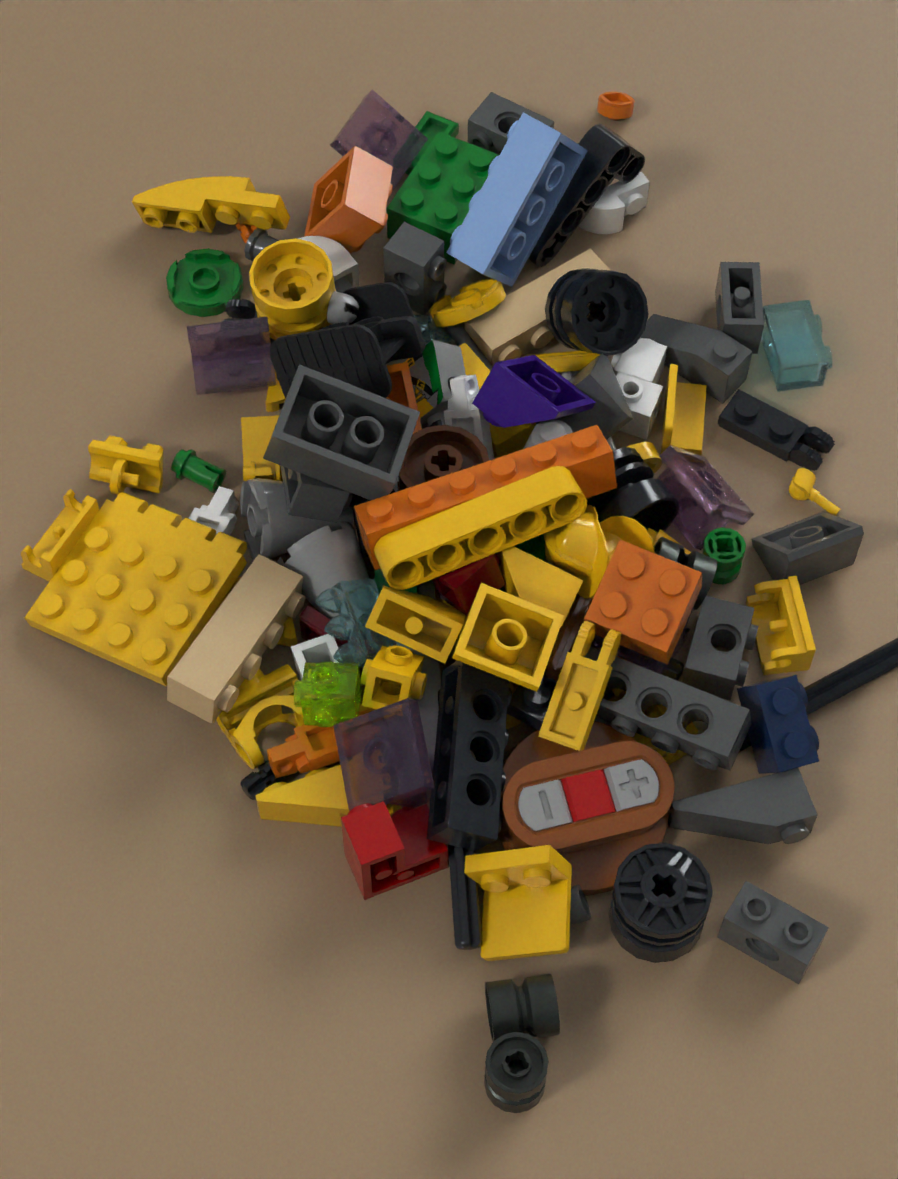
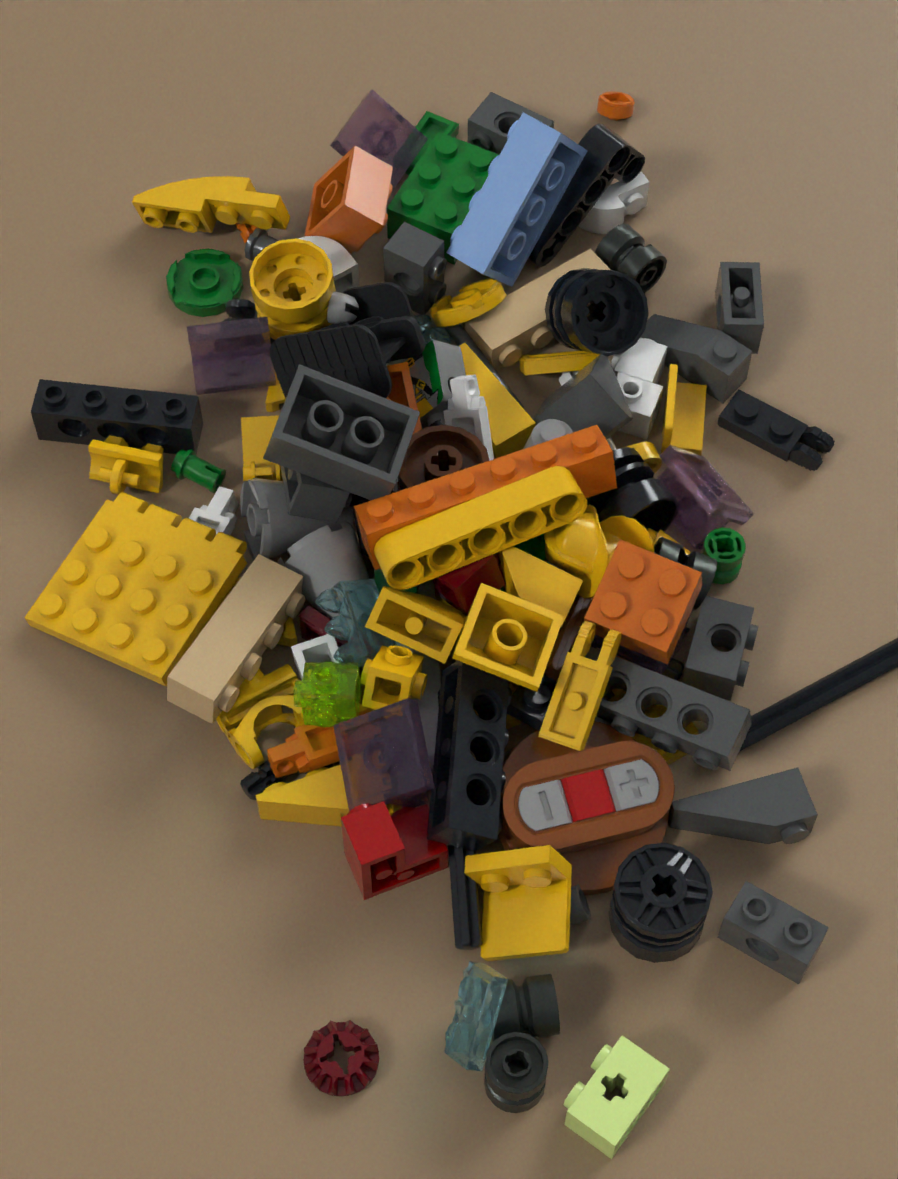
yellow hinge [21,489,99,581] -> none
dark purple slope [472,355,596,428] -> none
dark blue brick [737,675,819,774] -> none
yellow hinge [746,576,816,676] -> none
dark grey slope [751,511,864,585] -> none
clear light blue brick [761,300,832,392] -> none
yellow hand [789,468,841,516] -> none
none -> black brick [31,379,203,454]
none -> dark red gear [303,1020,379,1097]
none -> clear light blue plate [444,961,508,1071]
none -> yellowish green brick [563,1035,670,1159]
none -> pearl dark grey wheel [595,224,667,293]

